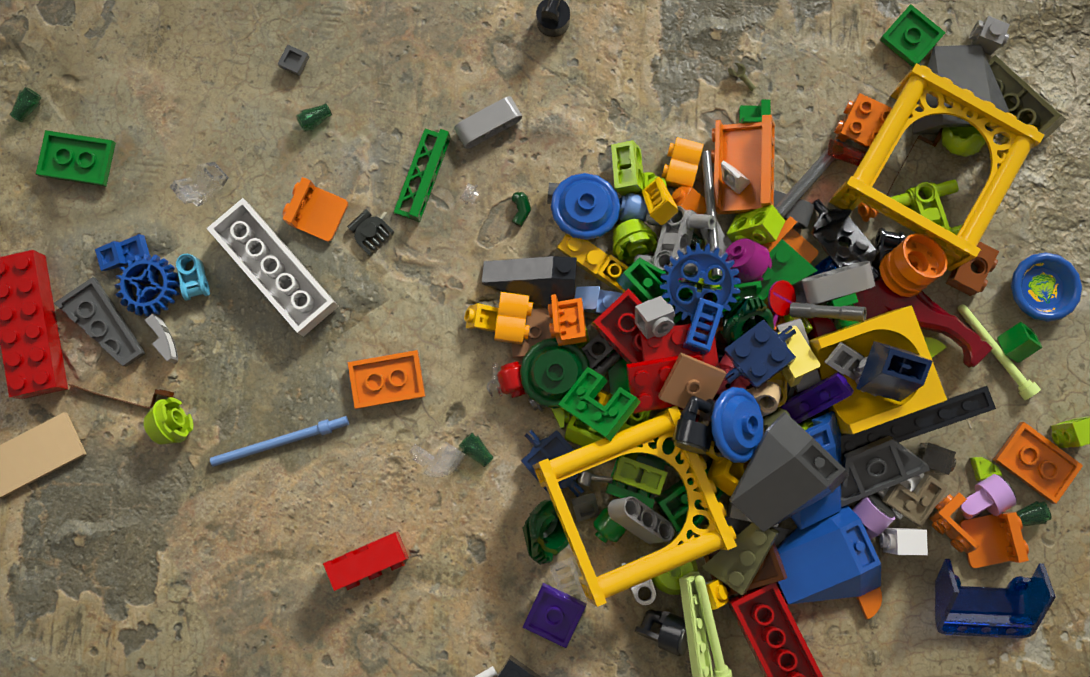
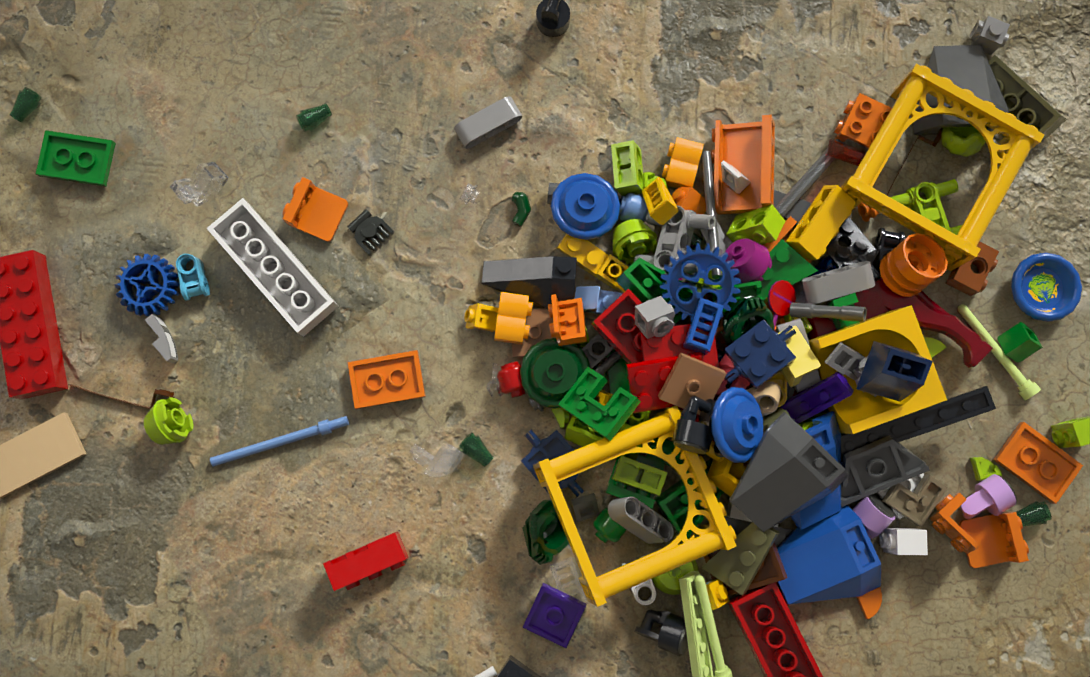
dark grey wing [54,277,146,367] -> none
blue slope [95,234,150,271] -> none
dark grey plate [278,44,309,76] -> none
green fence [394,128,451,222] -> none
flat silver hand [577,471,612,487] -> none
olive hand [728,62,756,91] -> none
green panel [739,99,771,123] -> none
green plate [880,4,946,67] -> none
clear smoke brick [917,442,956,475] -> none
clear blue windscreen [935,559,1056,638] -> none
none -> yellow brick [786,185,856,260]

